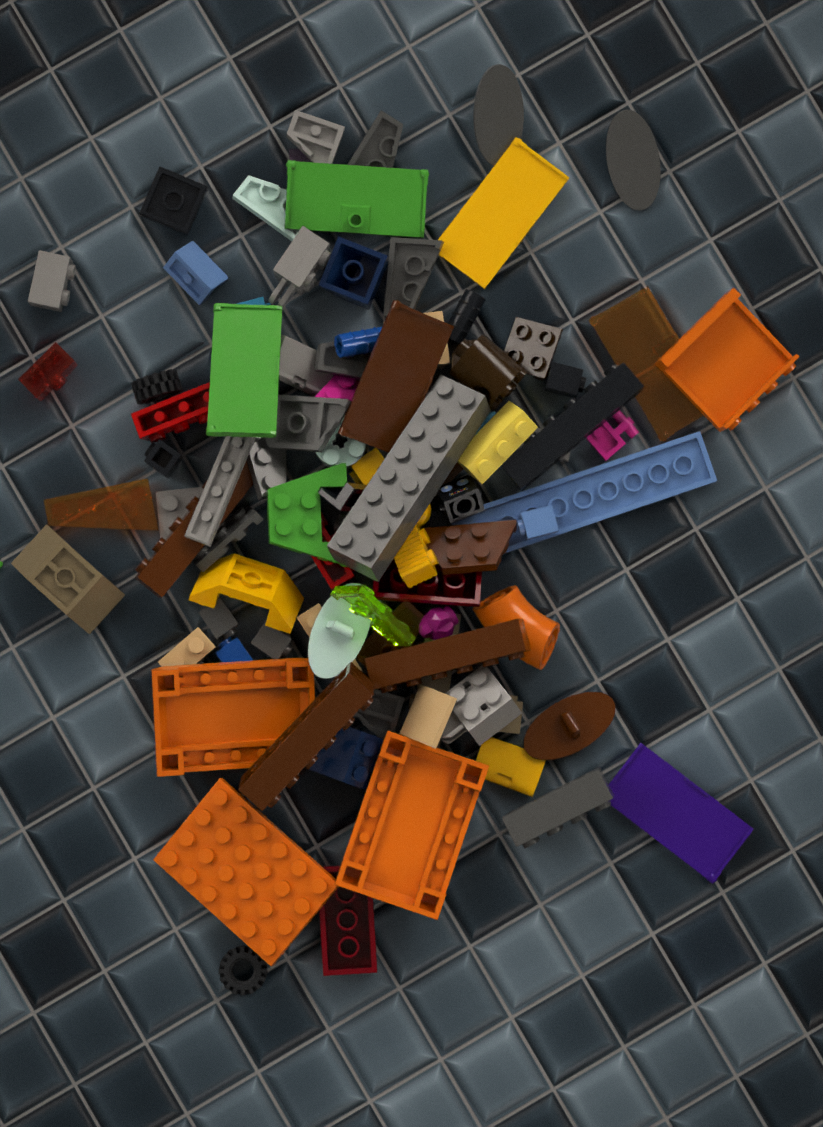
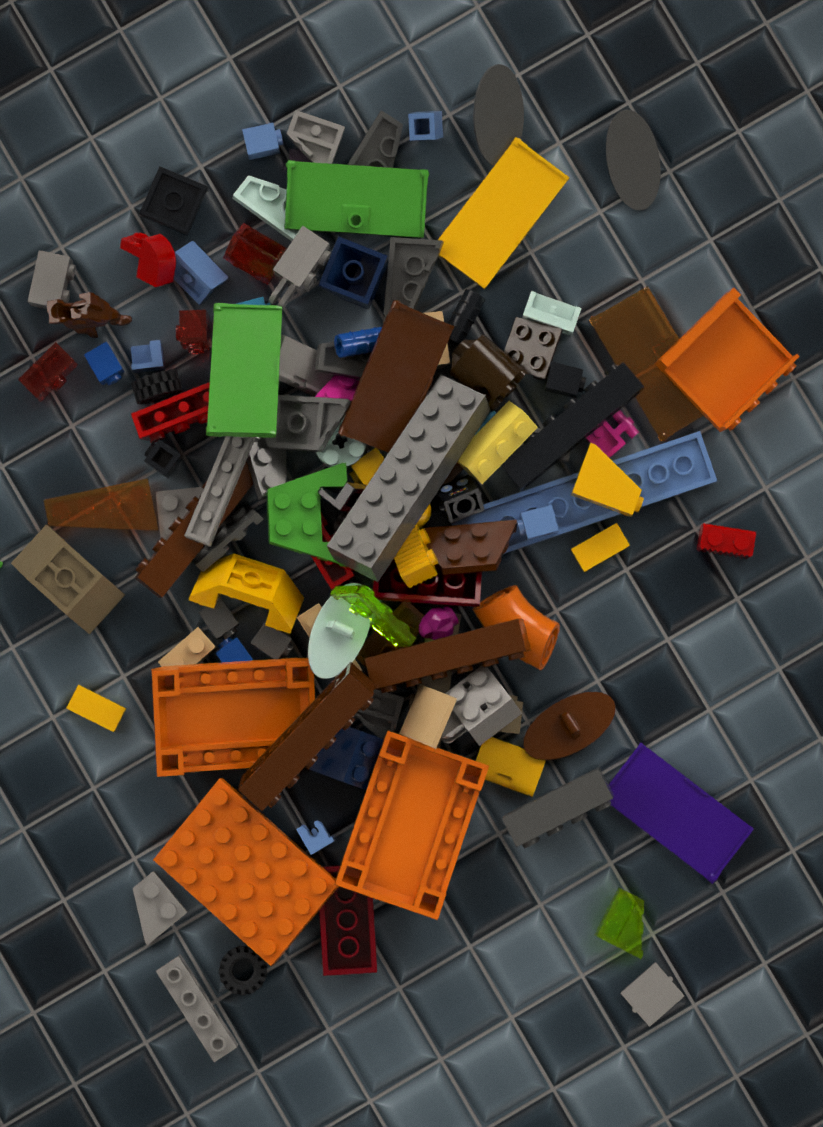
none -> reddish brown animal [47,292,132,338]
none -> yellow tile [66,685,127,732]
none -> blue brick [84,342,125,386]
none -> red brick [120,233,176,287]
none -> medium blue panel [131,340,165,373]
none -> light grey wing [133,871,188,946]
none -> light grey brick [156,954,239,1062]
none -> clear red brick [176,310,210,354]
none -> clear red brick [223,223,287,285]
none -> medium blue brick [242,123,284,160]
none -> medium blue hinge [296,820,335,855]
none -> medium blue brick [408,111,443,141]
none -> light aqua hinge [522,291,581,336]
none -> yellow slope [571,443,644,517]
none -> yellow tile [571,523,630,572]
none -> clear neon green wing [594,887,644,959]
none -> light grey piece [620,962,684,1027]
none -> red brick [697,523,756,559]

